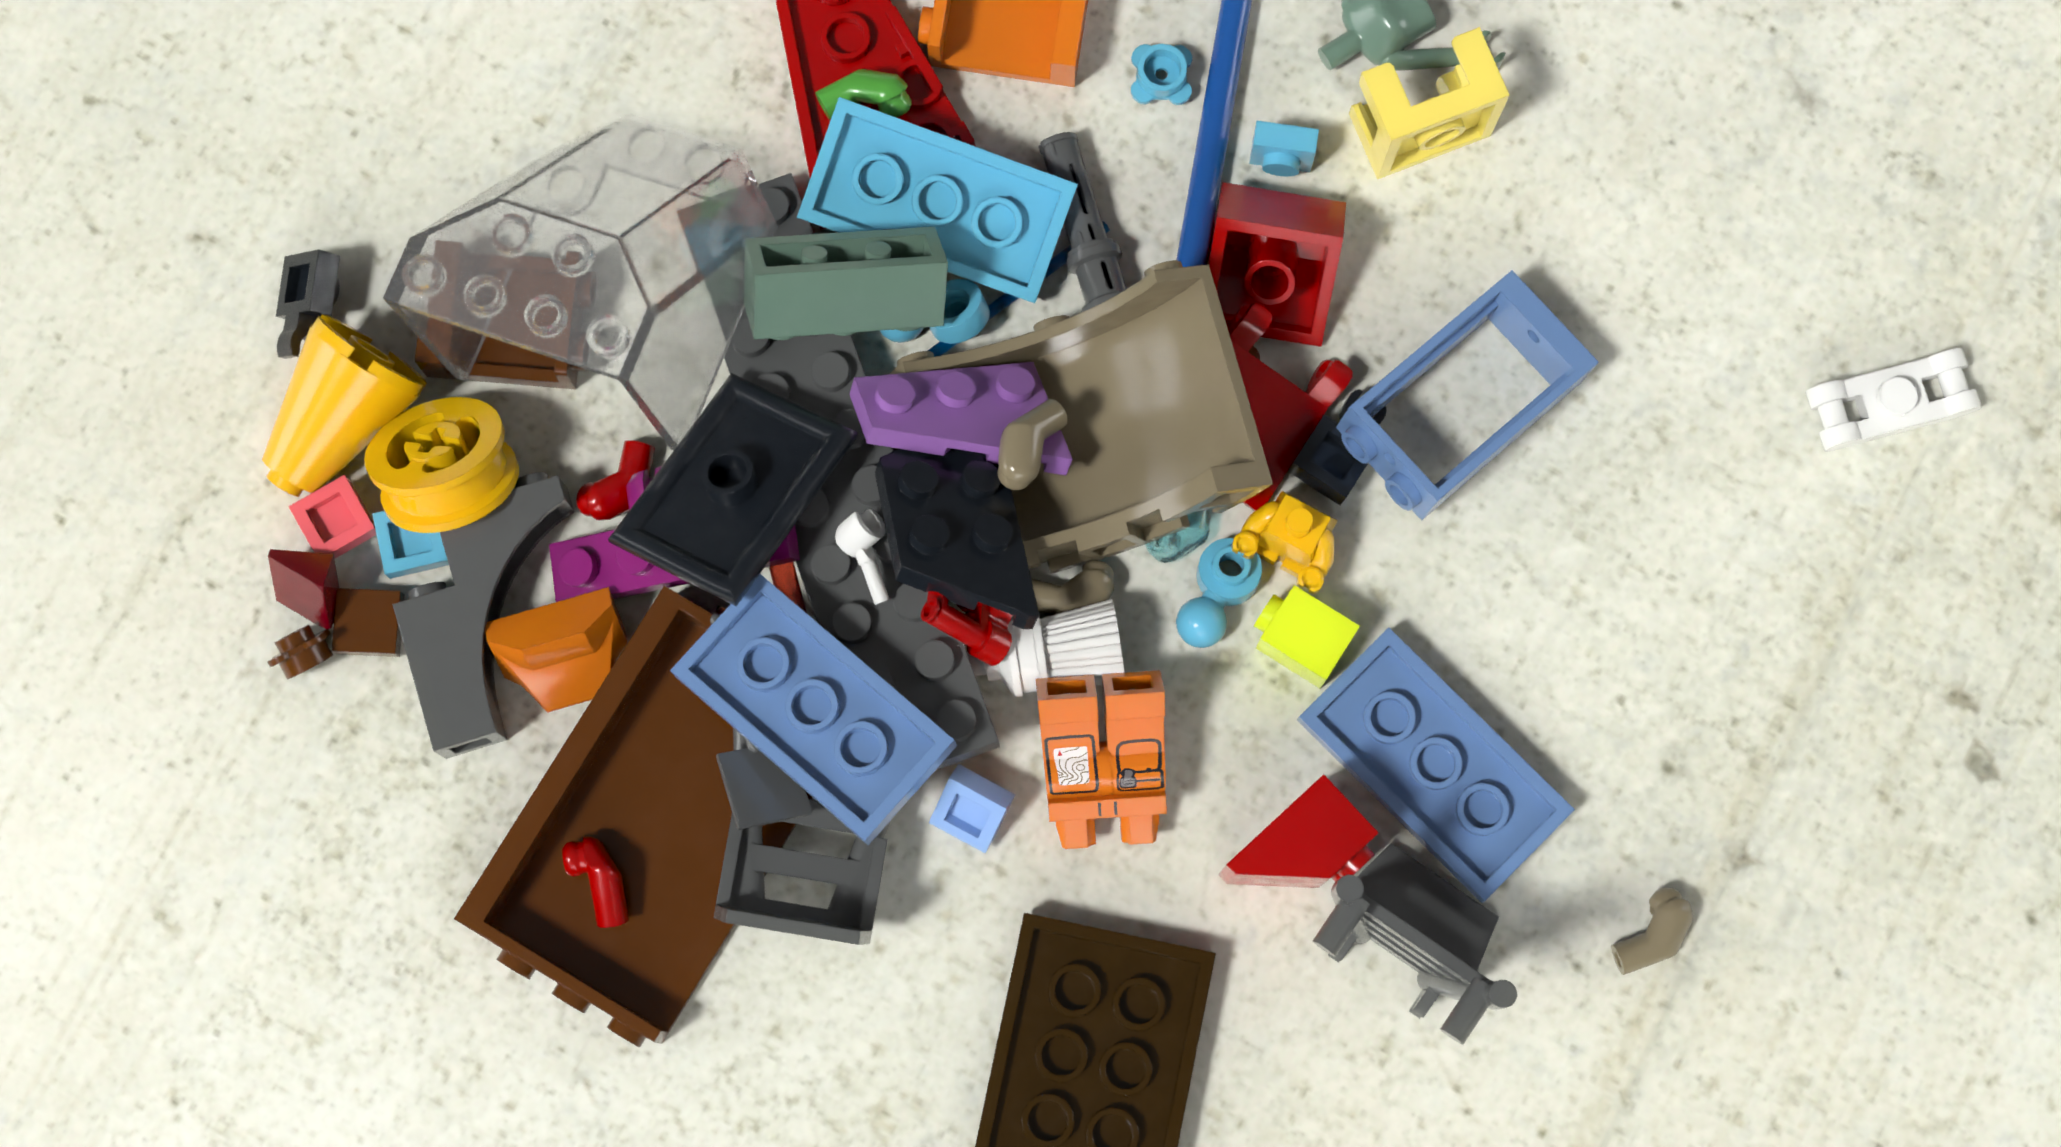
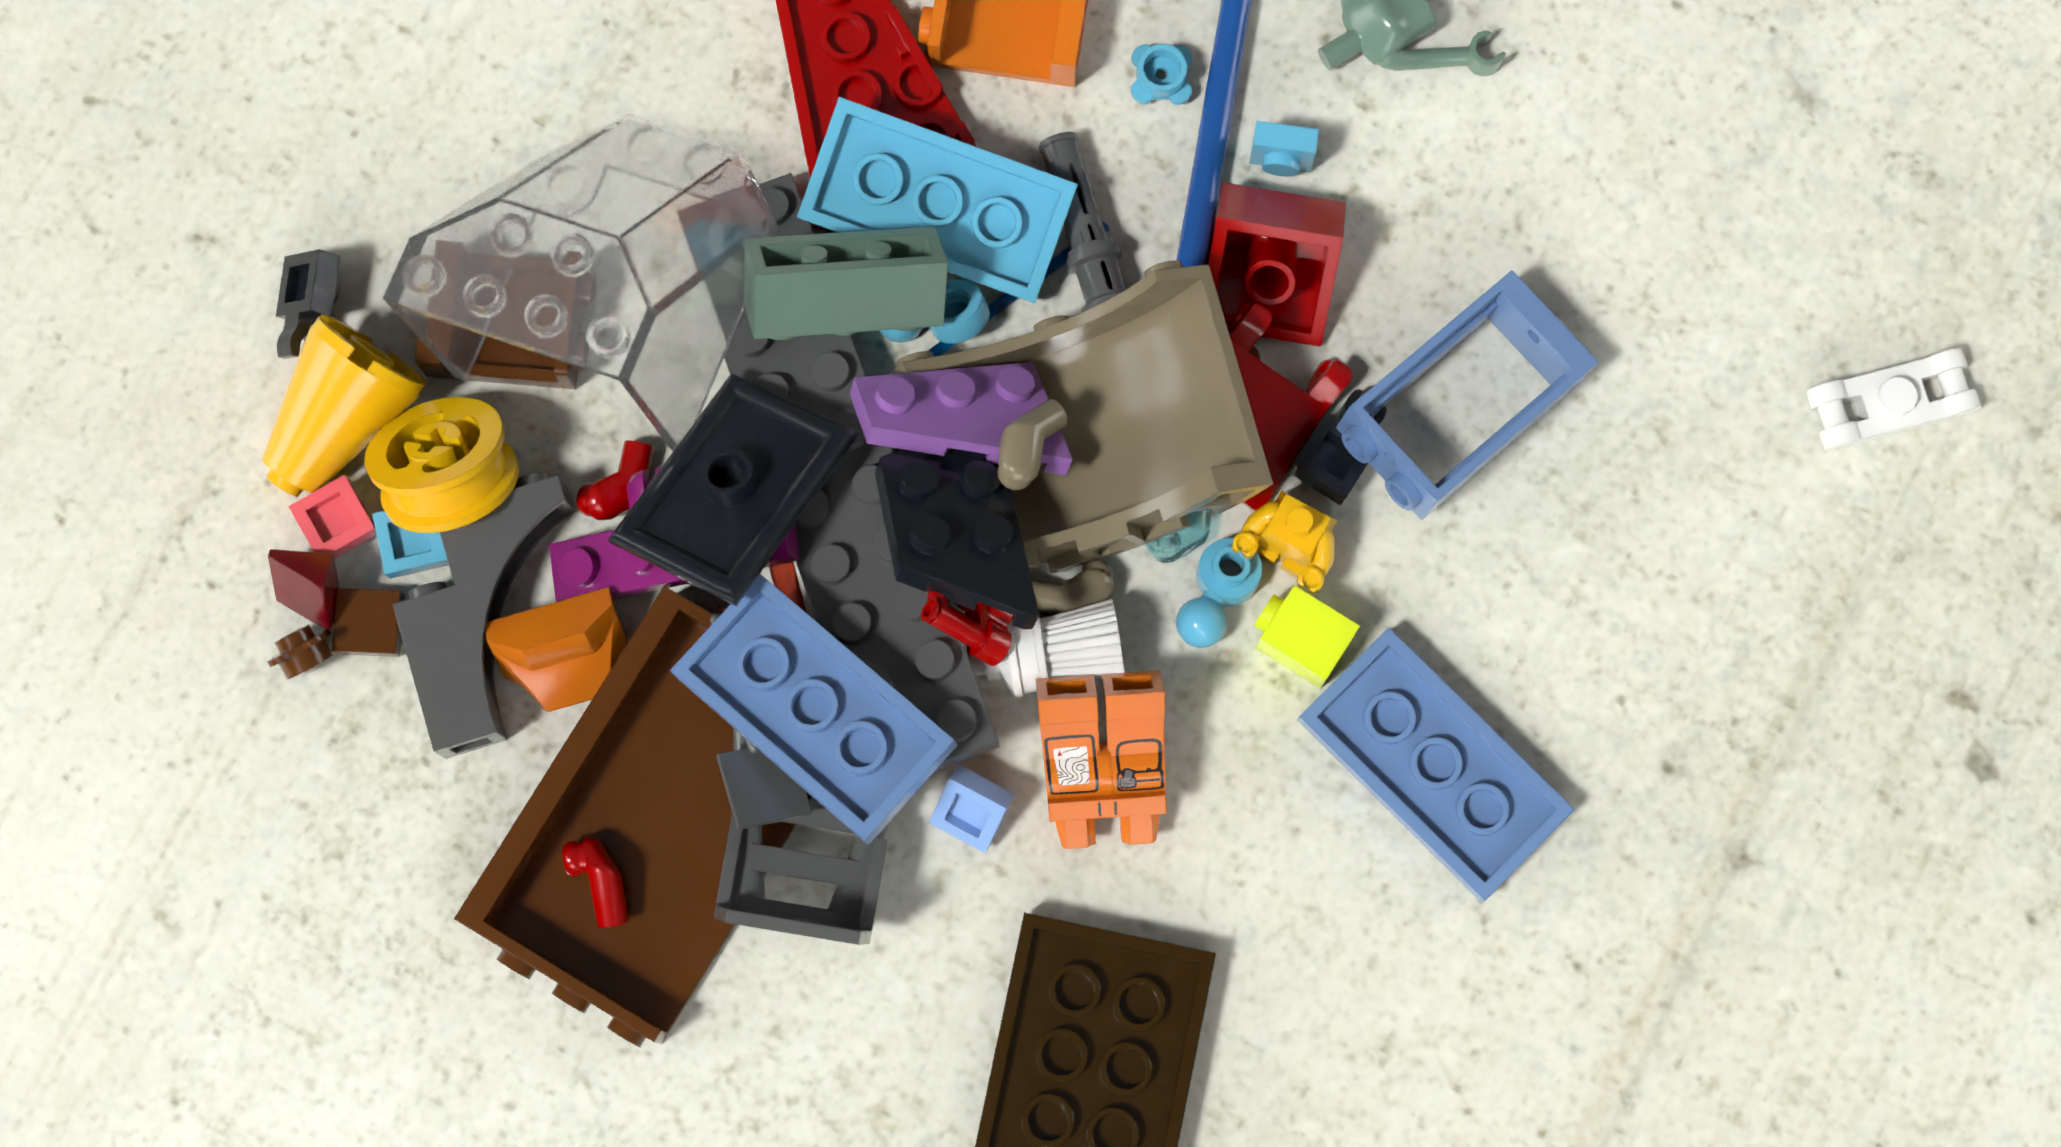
bright green arm [815,69,911,120] -> none
white hand [835,509,890,605] -> none
red slope [1218,774,1379,888] -> none
dark grey hand [1313,843,1517,1045] -> none
light yellow panel [1349,27,1510,180] -> none
dark tan arm [1611,888,1693,975] -> none

